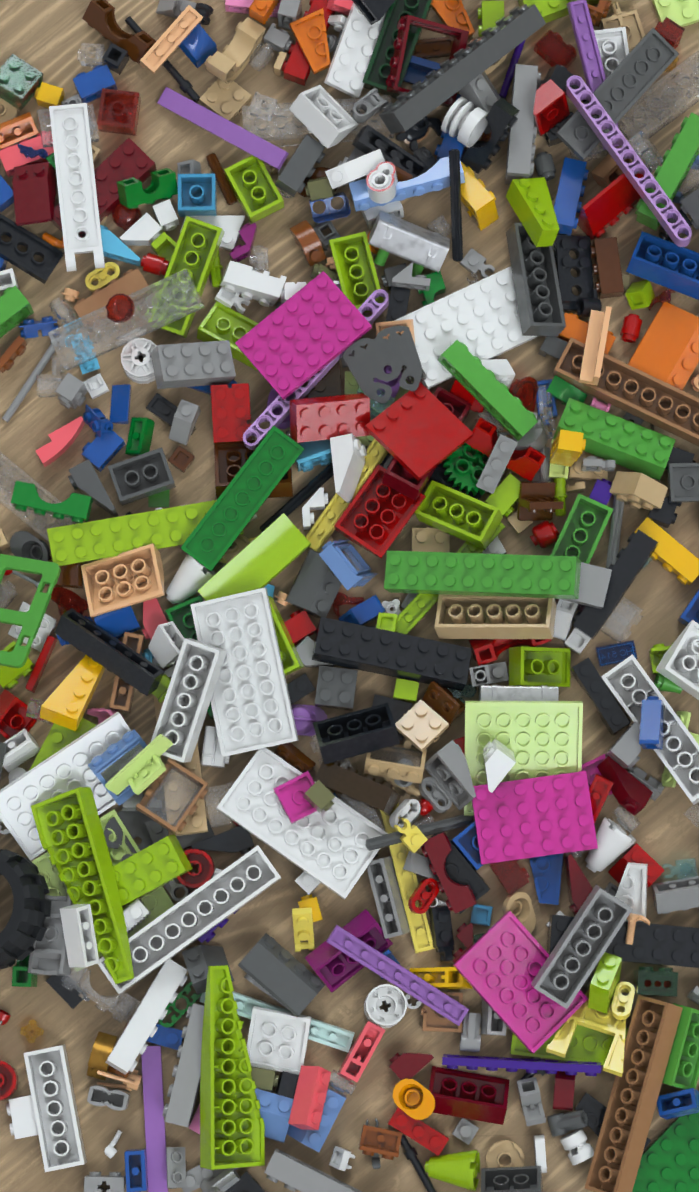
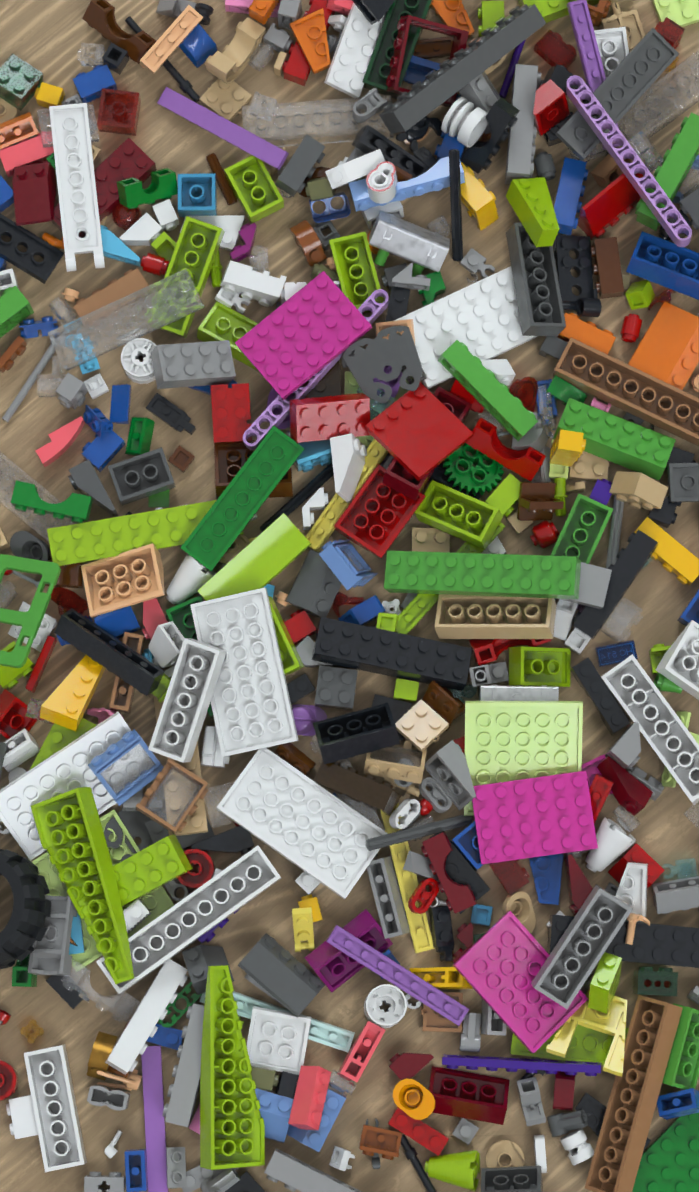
clear blue piece [18,144,48,159] -> none
white brick [60,904,100,967] -> none
light yellow plate [85,262,120,292] -> none
clear red hair [105,294,135,323] -> none
yellowish green bracket [105,734,173,795] -> none
light grey slope [169,399,201,445] -> none
light grey slope [177,159,201,174] -> none
dark pink tile [273,771,317,824] -> none
white slope [289,85,358,149] -> none
olive brick [303,780,335,813] -> none
light yellow plate [394,817,428,853] -> none
light grey plate [476,434,518,494] -> none
white slope [483,739,516,793] -> none
light nougat fence [579,306,612,386] -> none
light grey plate [581,456,615,472] -> none
light yellow plate [611,981,635,1020] -> none
slope [639,696,664,749] -> none

